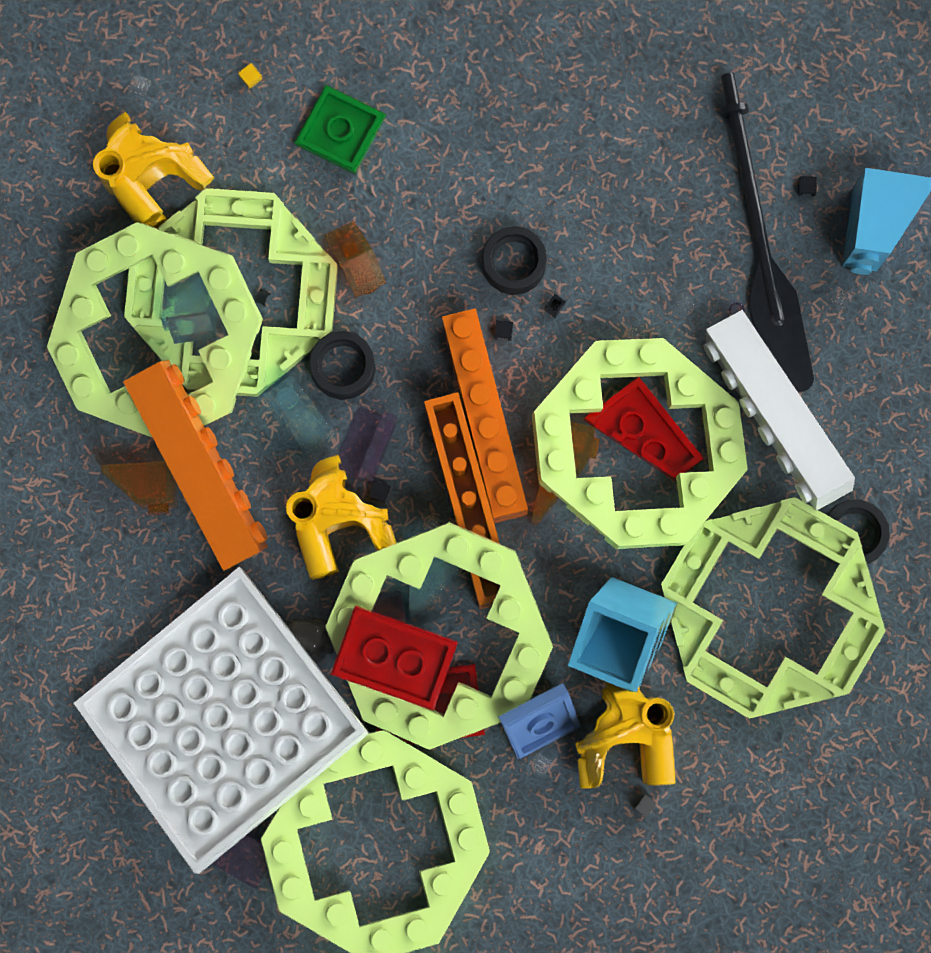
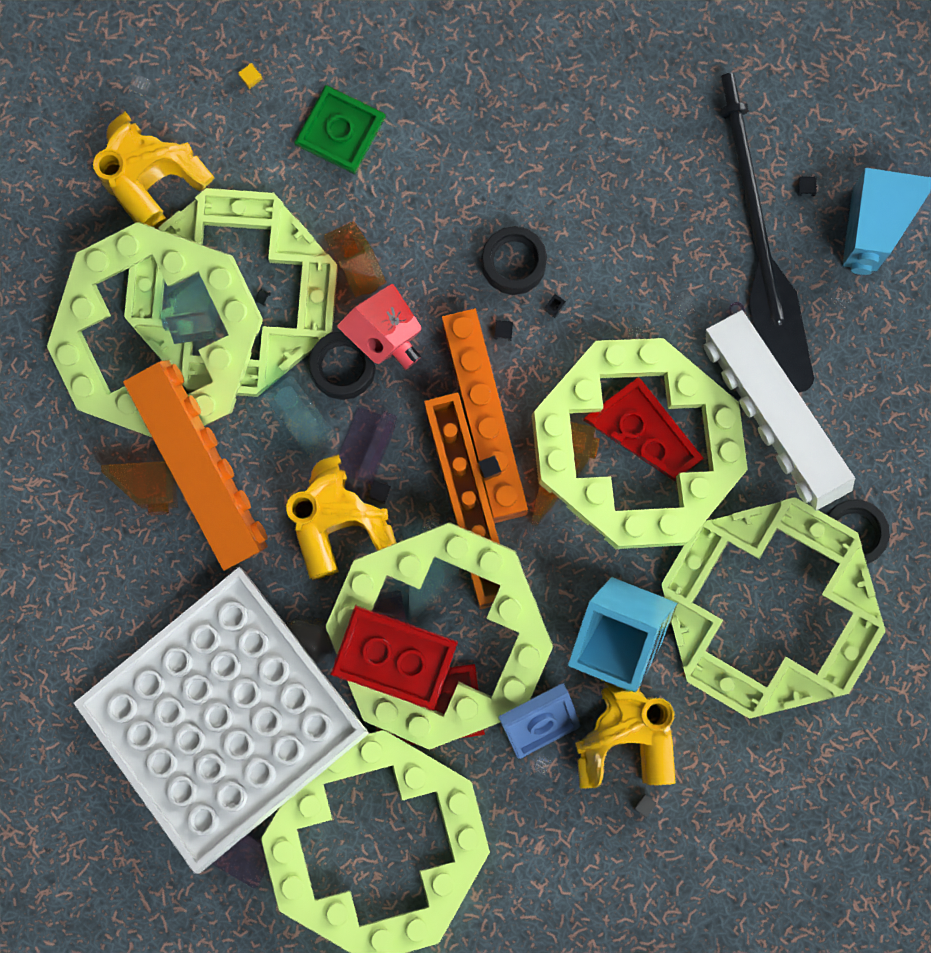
none -> torso [337,283,421,370]
none -> black piece [478,455,502,481]

